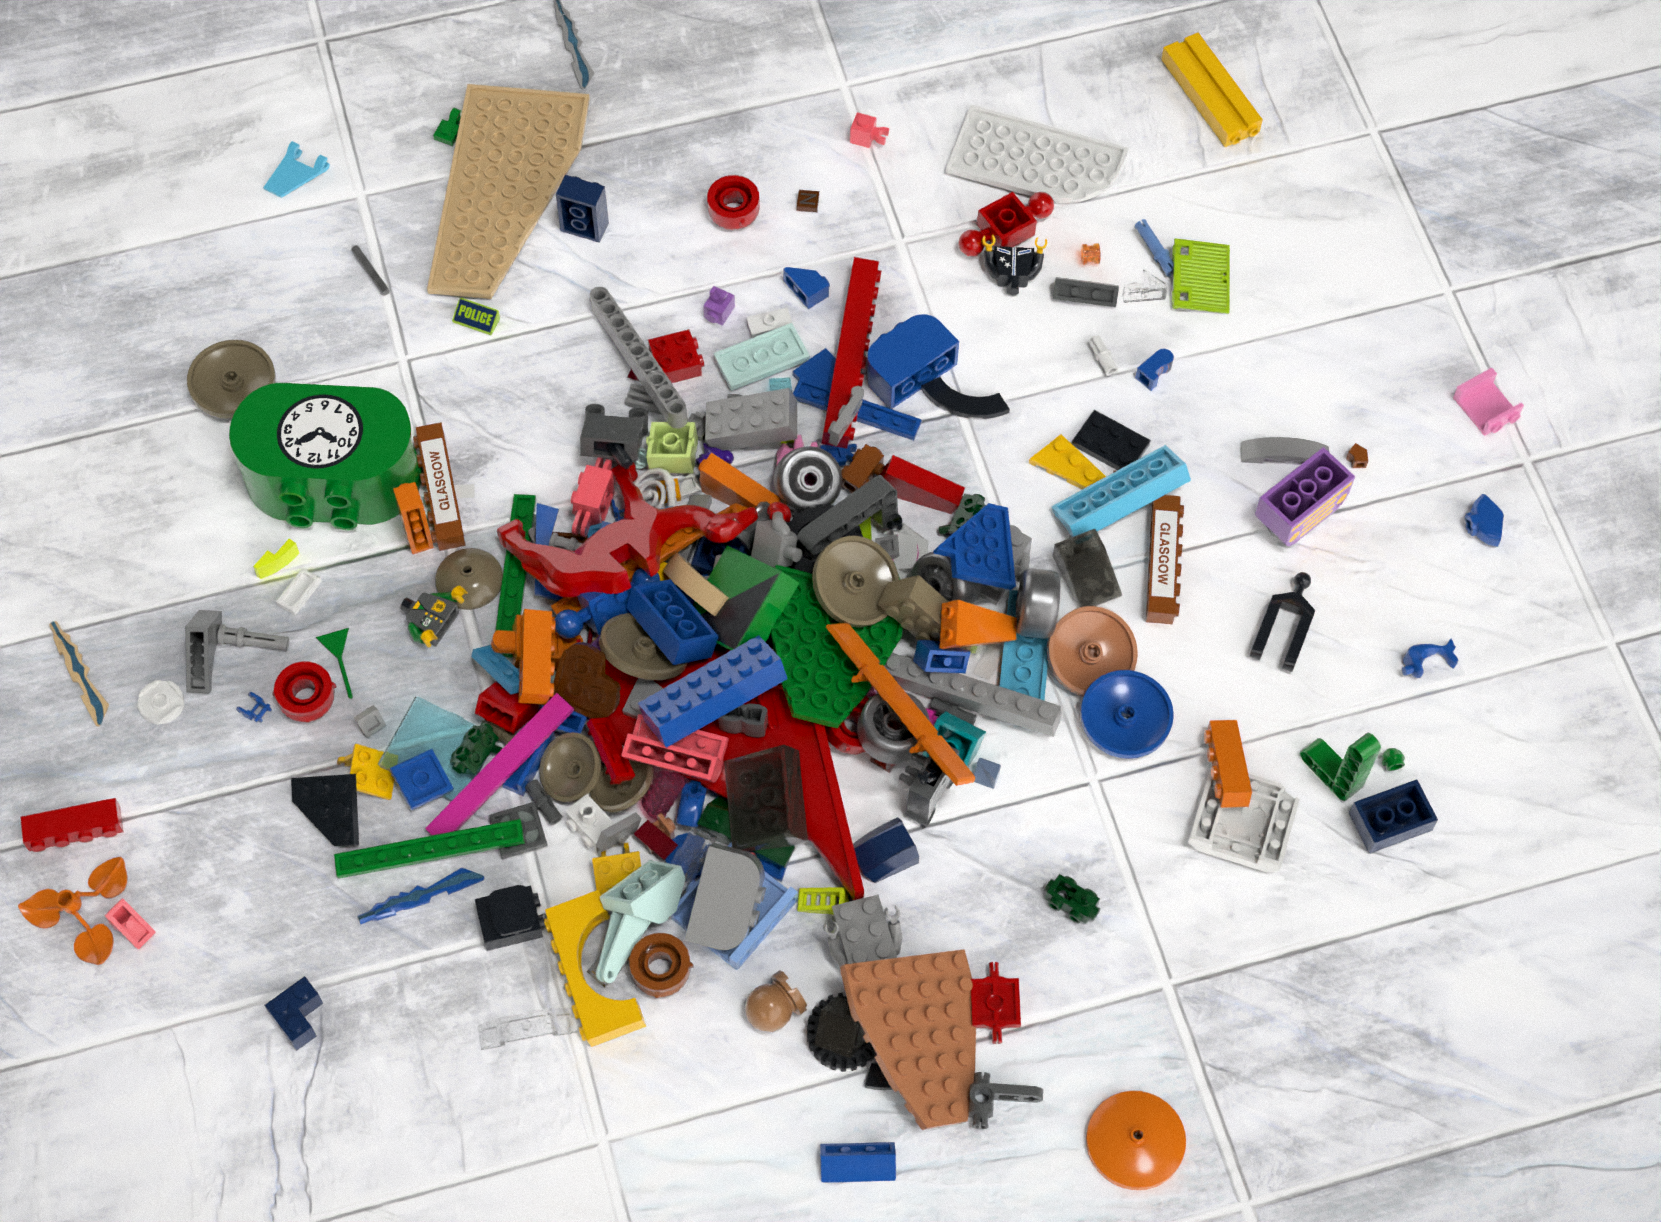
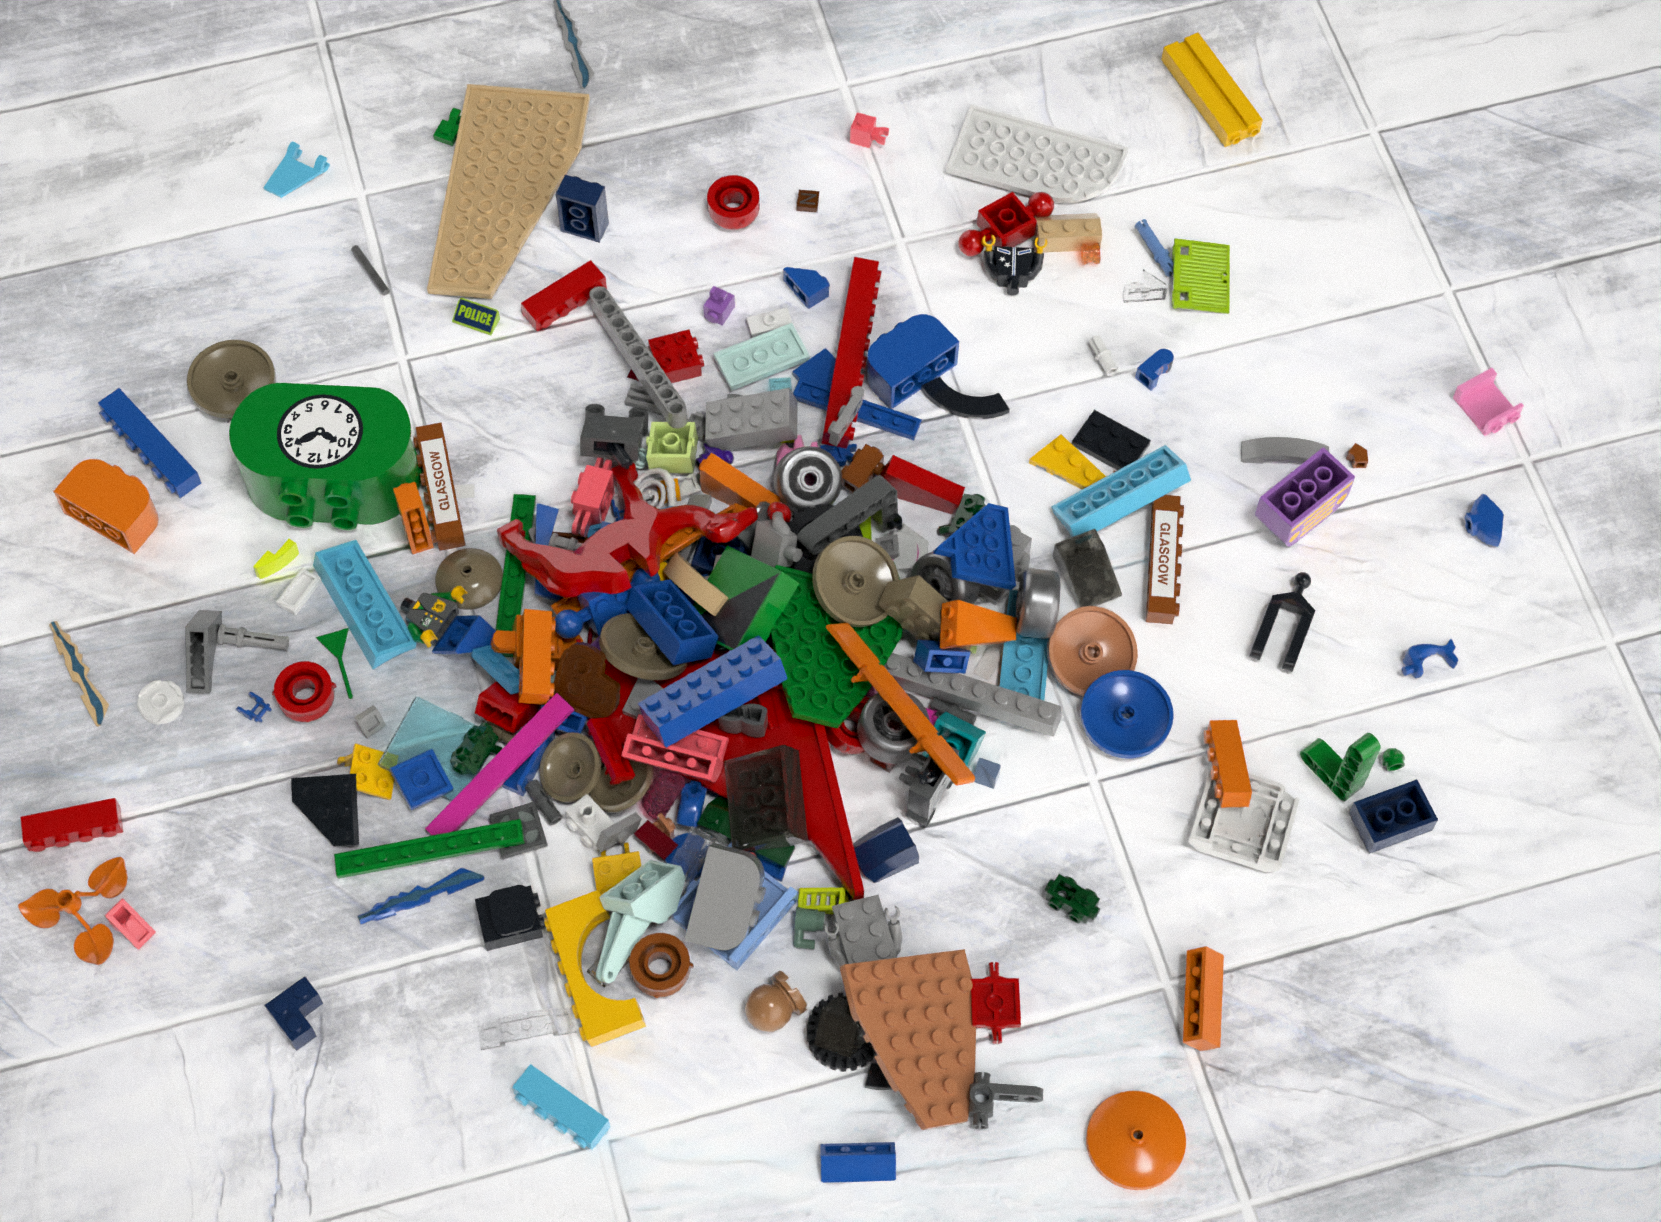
dark grey plate [1053,277,1119,307] -> none
none -> orange brick [53,459,159,554]
none -> blue brick [98,388,202,499]
none -> medium azure arch [313,540,417,669]
none -> blue slope [432,615,496,654]
none -> medium azure brick [512,1064,610,1150]
none -> red brick [521,260,607,332]
none -> sand green piece [793,907,825,949]
none -> tan slope [1034,213,1102,253]
none -> orange brick [1183,946,1224,1051]

